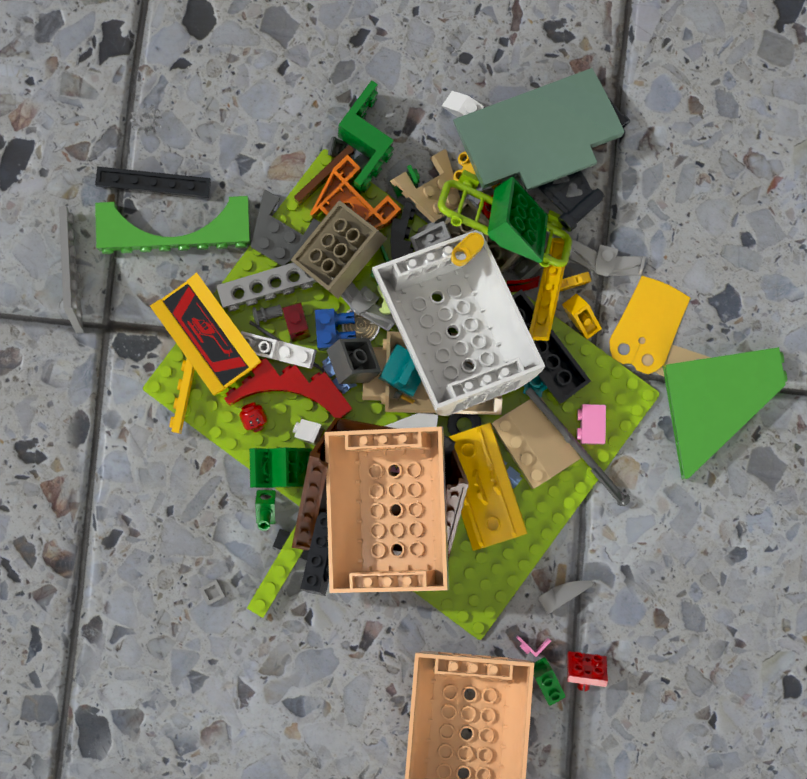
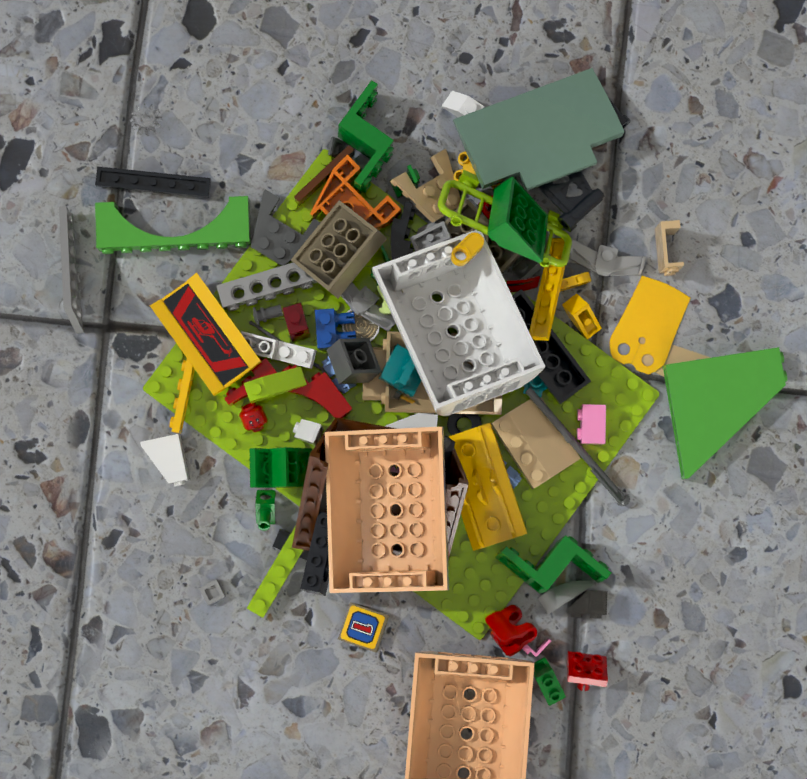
none -> white slope [140,434,190,487]
none -> lime slope [244,366,307,404]
none -> slope [338,602,389,653]
none -> red piece [485,605,537,657]
none -> green bracket [495,535,611,594]
none -> clear smoke slope [566,590,608,618]
none -> tan panel [655,220,684,276]

